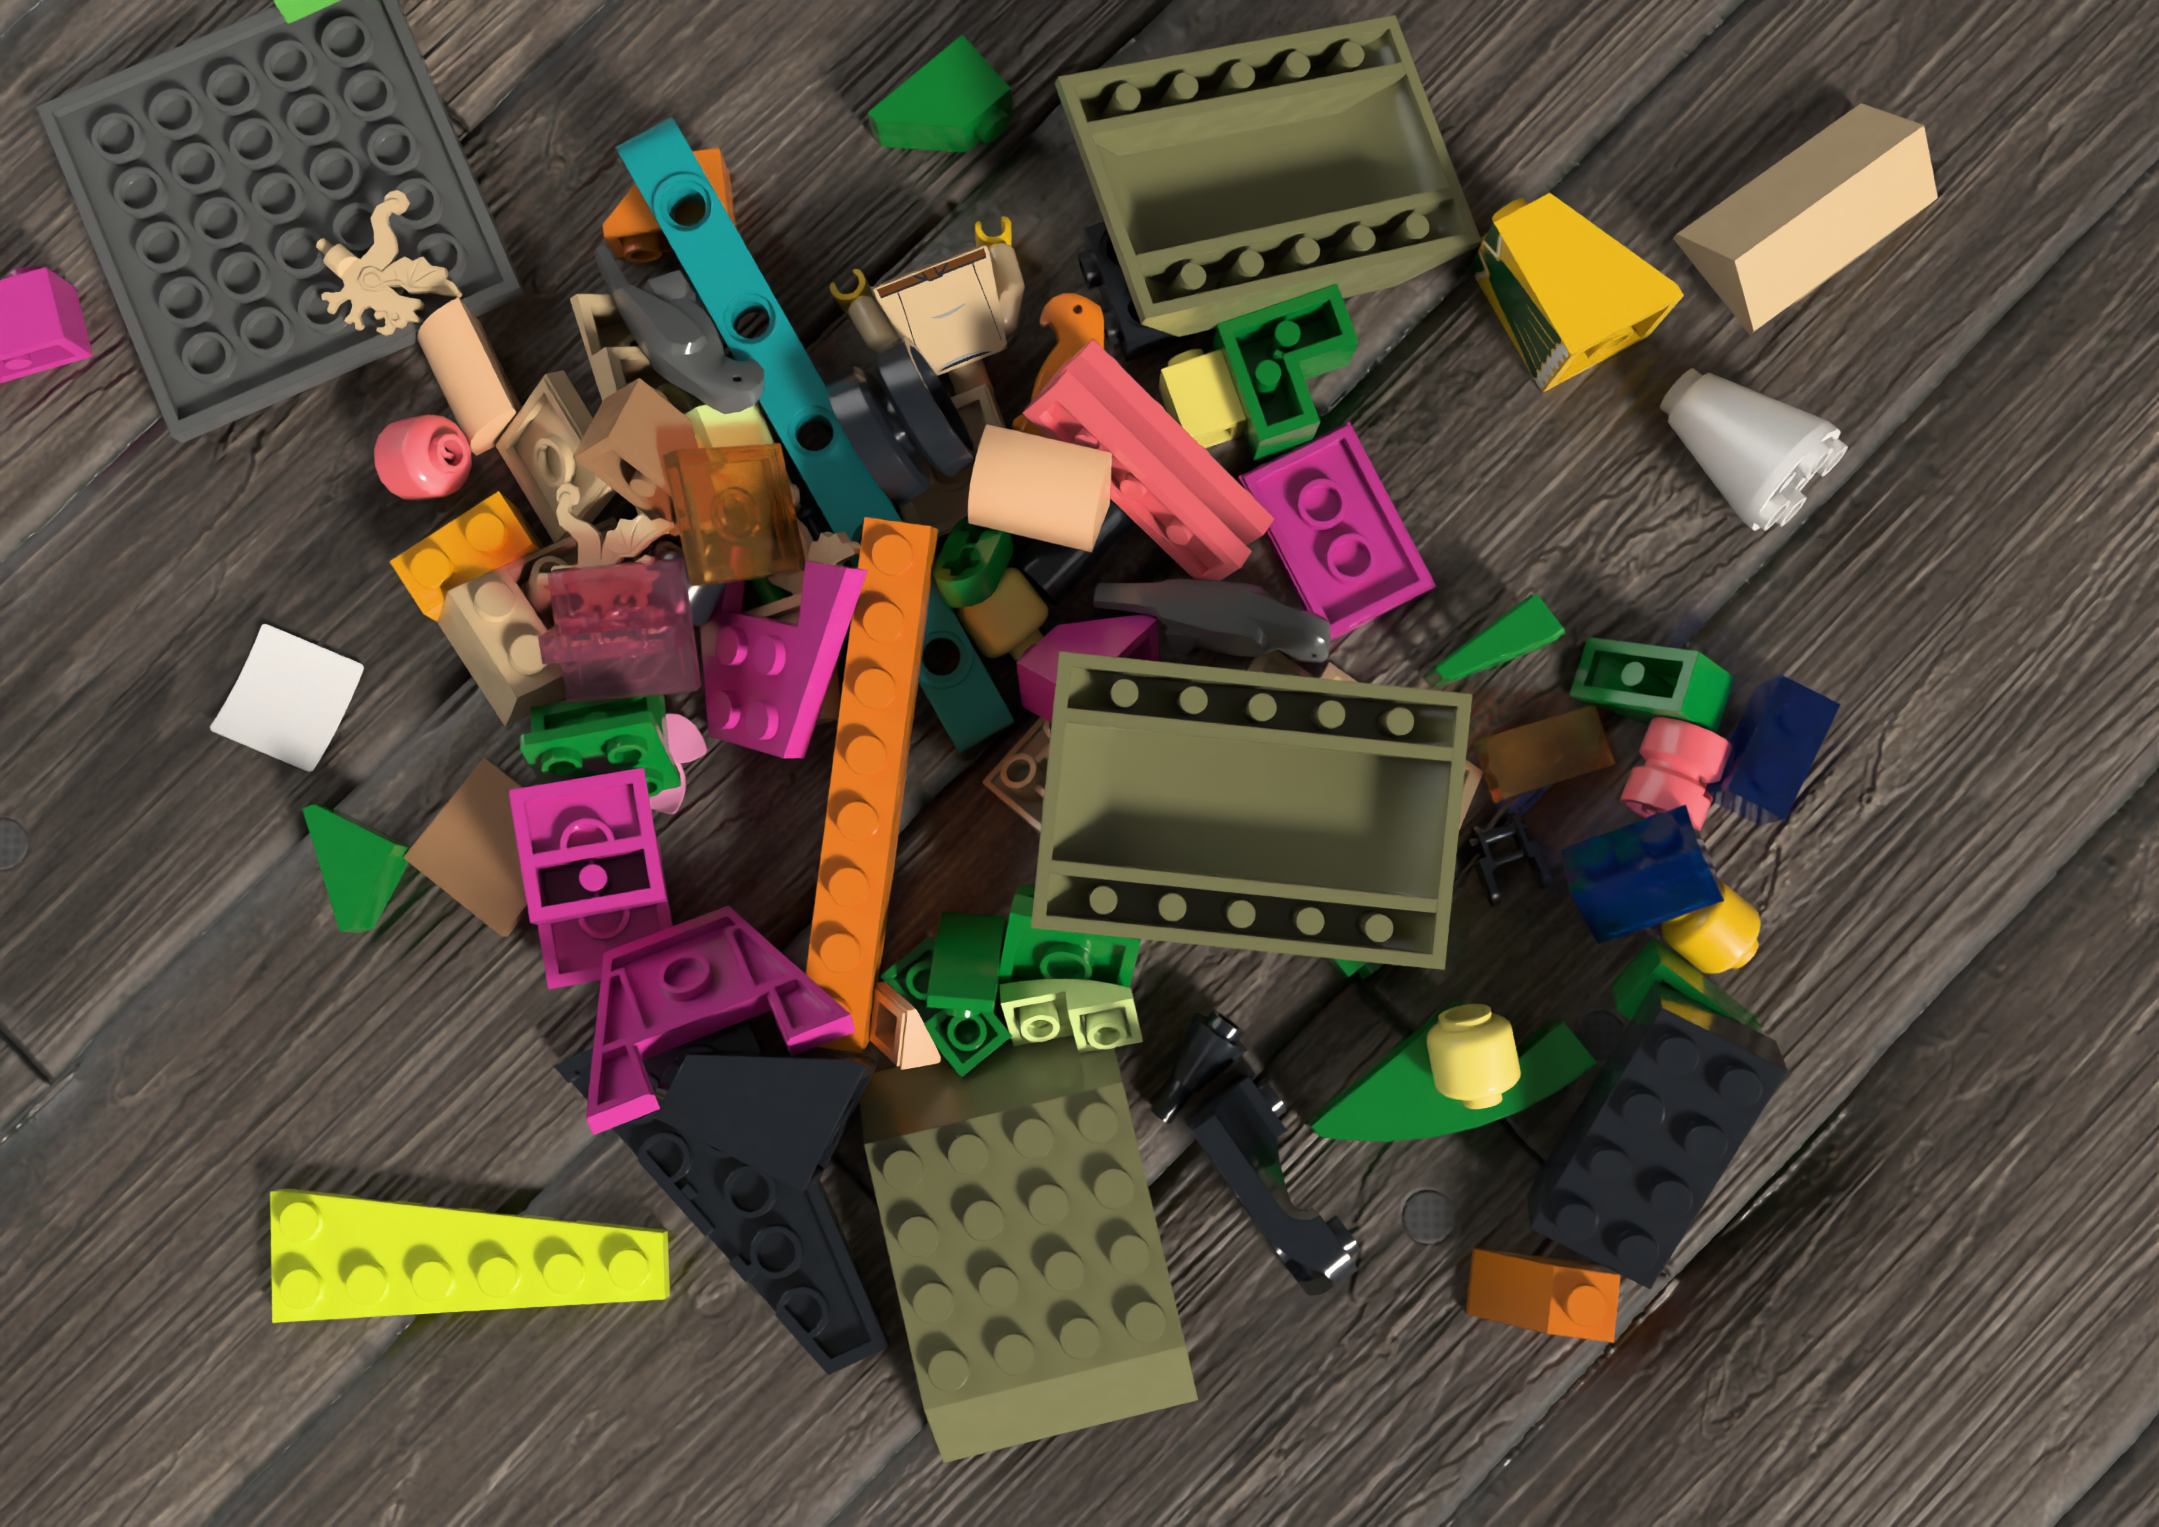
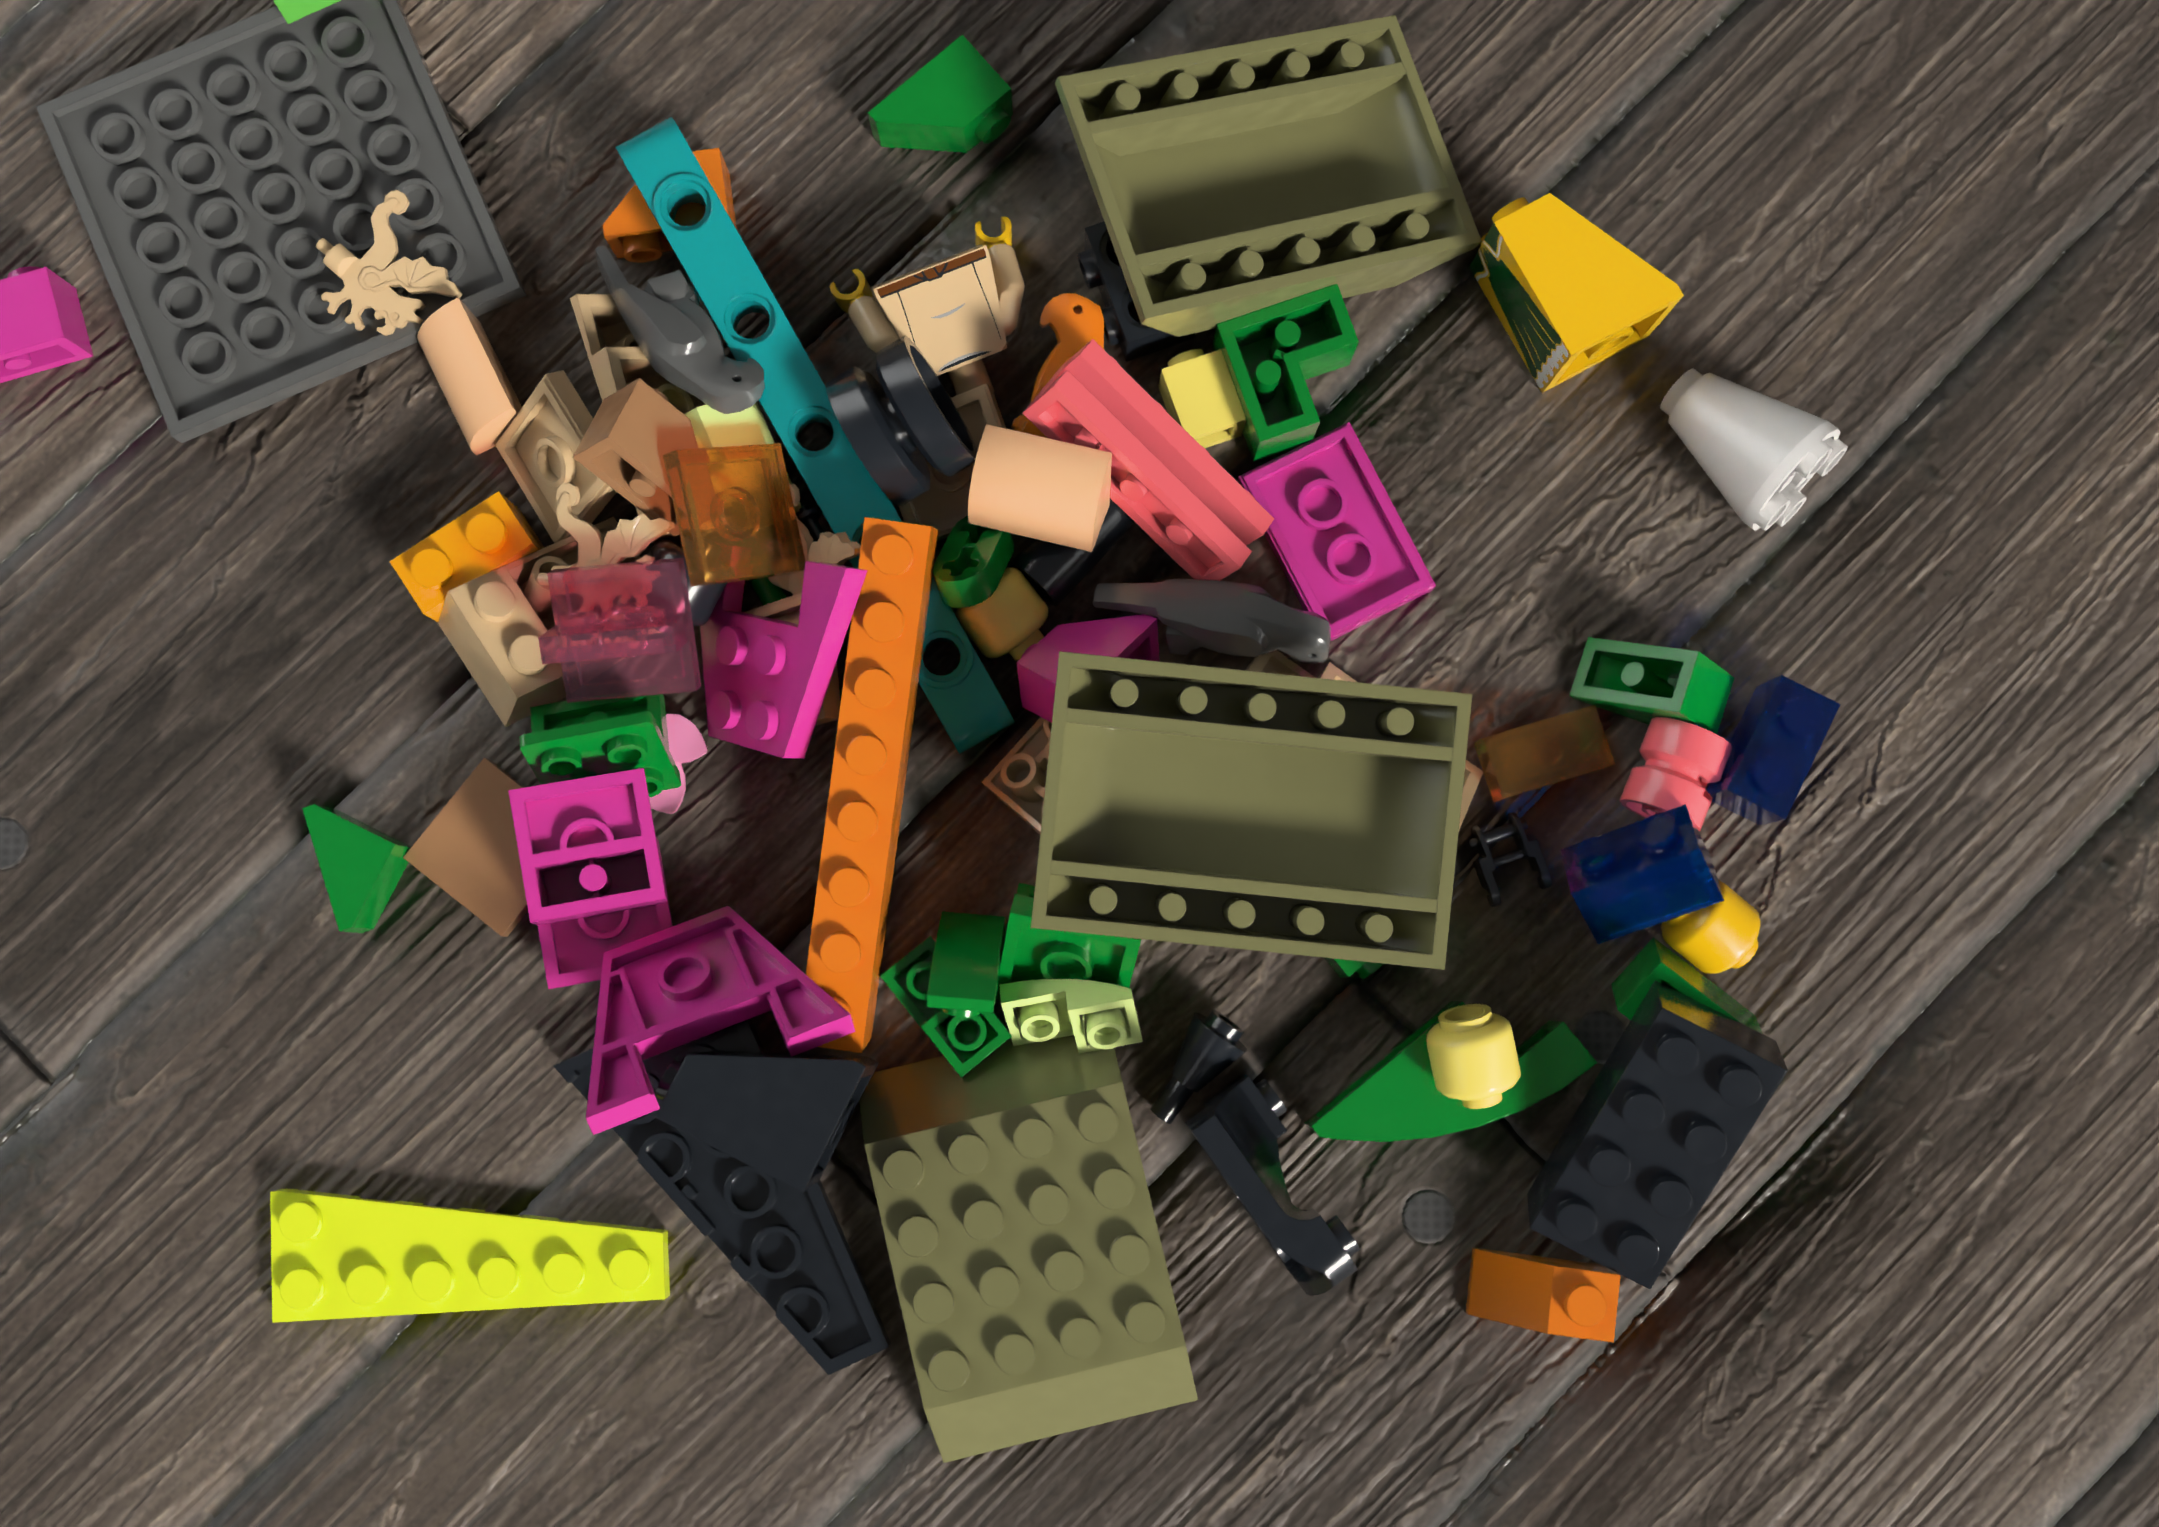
white sticker [210,624,364,772] -> none
coral head [374,414,472,501] -> none
light nougat slope [869,981,941,1070] -> none
green slope [1424,594,1565,688] -> none
tan slope [1673,103,1938,335] -> none

